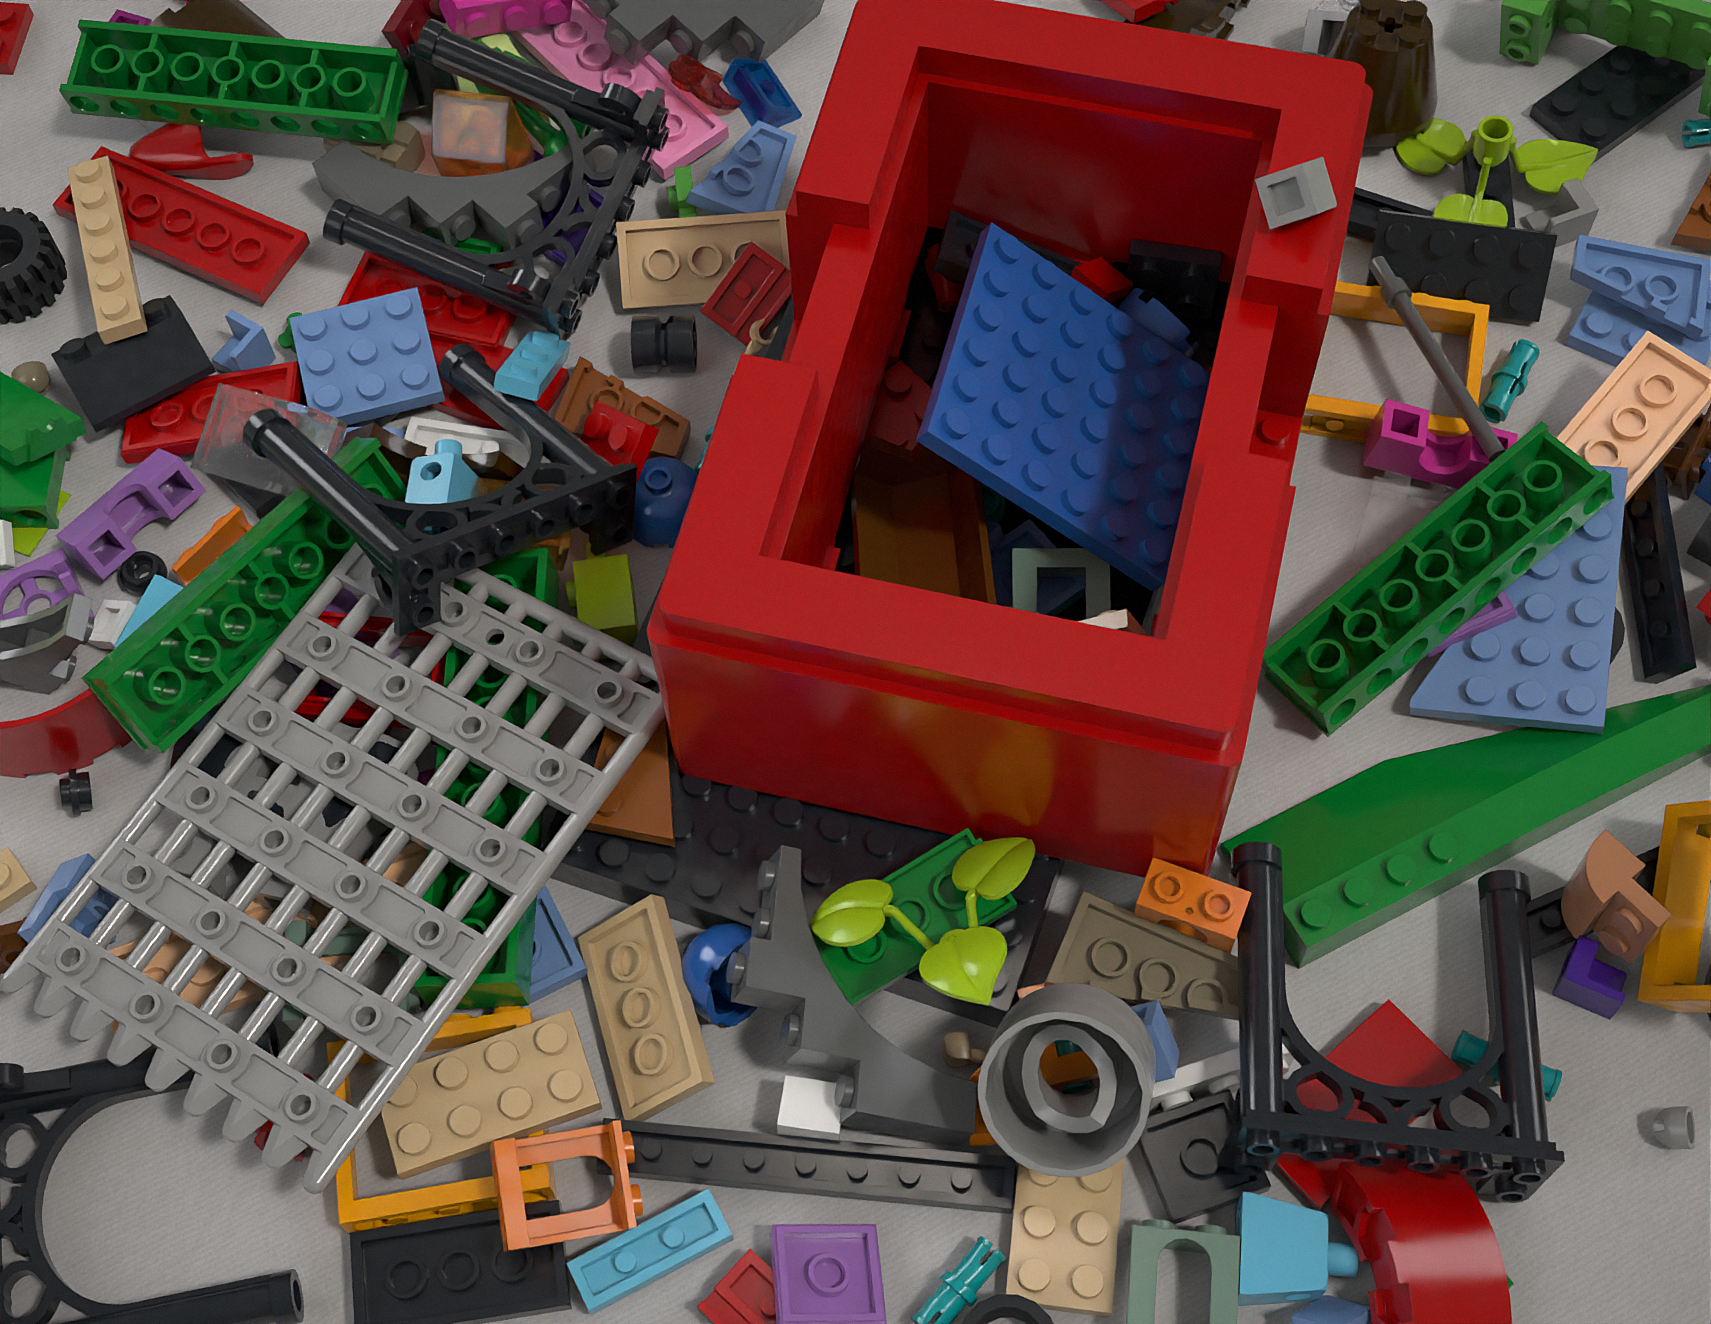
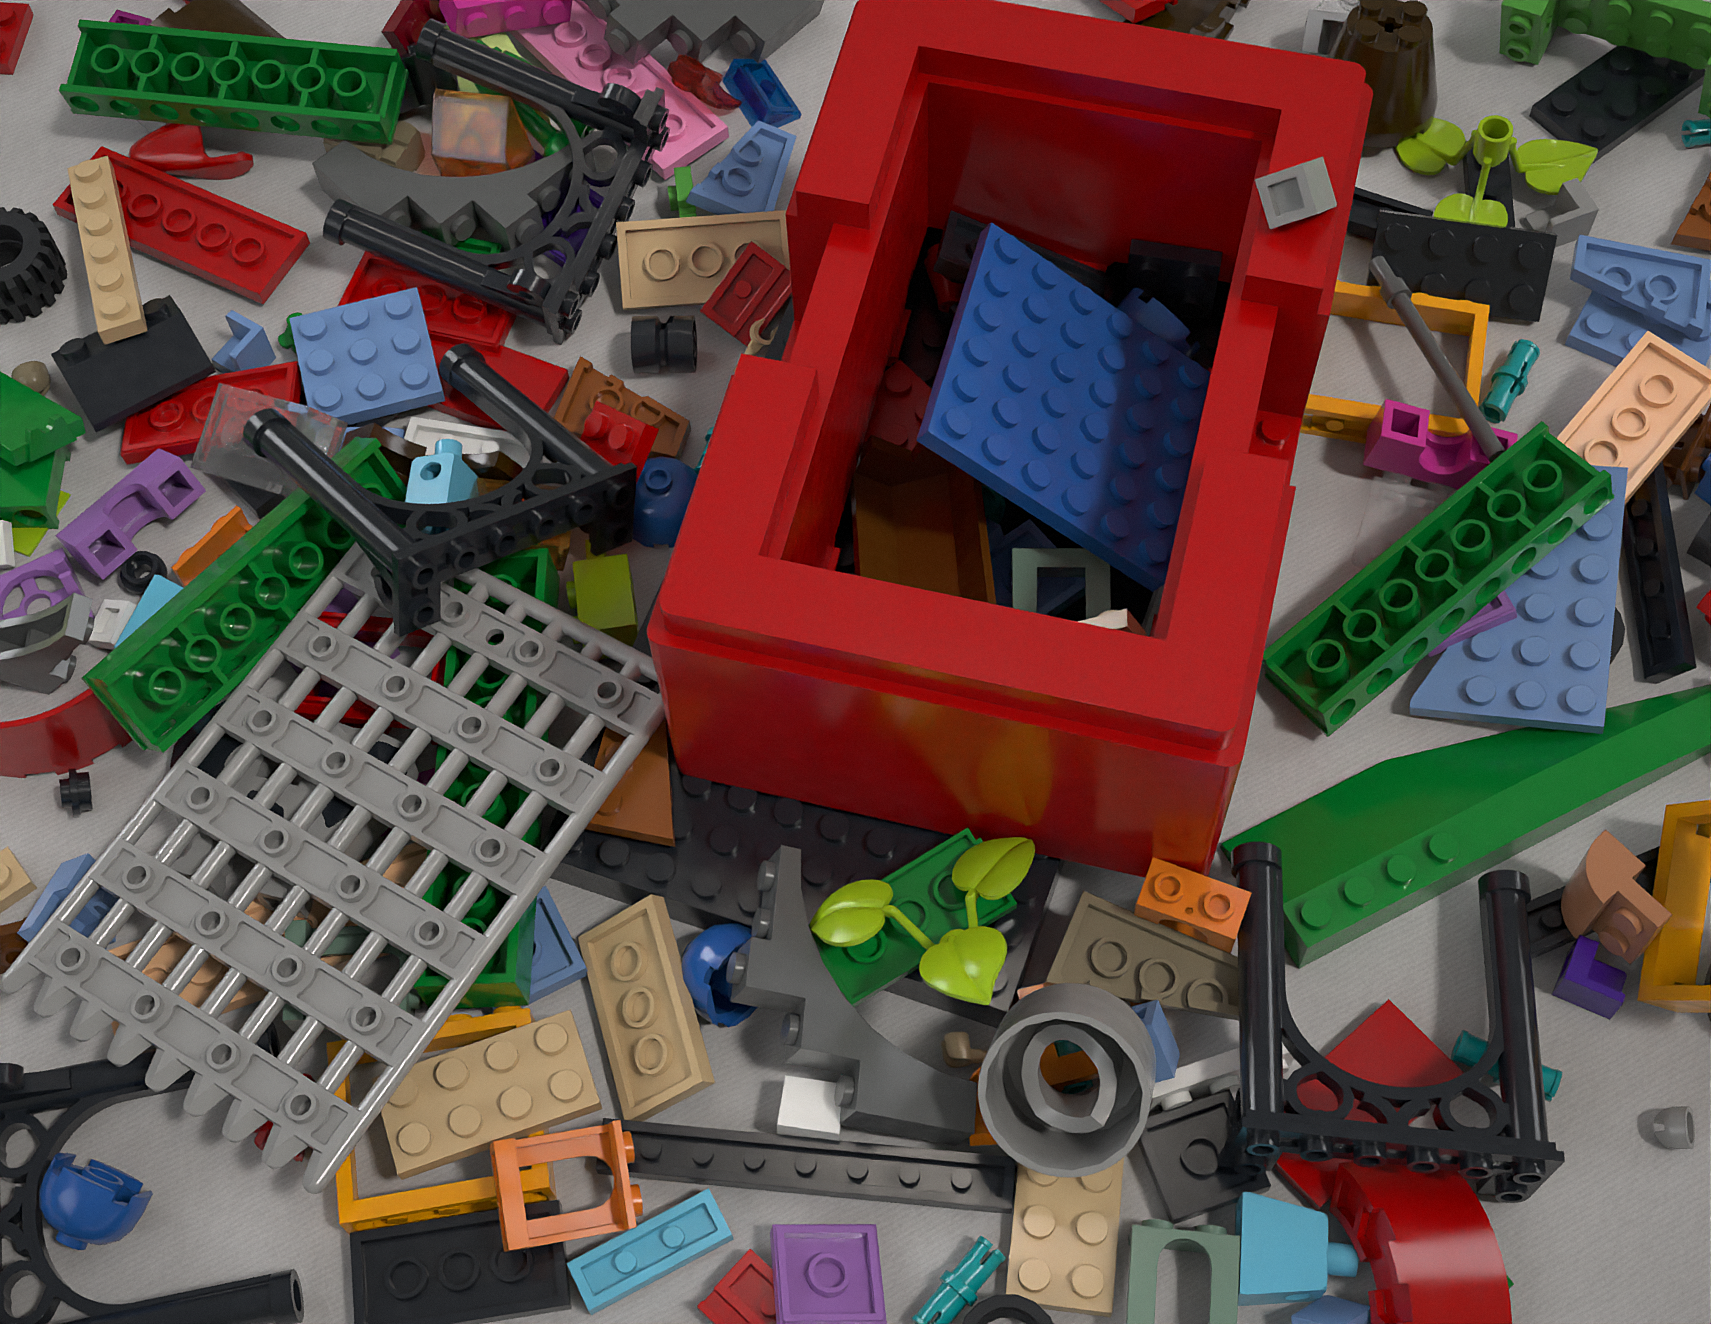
medium azure plate [493,330,571,402] -> none
red tile [1071,257,1134,303] -> none
none -> blue cylinder [39,1153,153,1250]

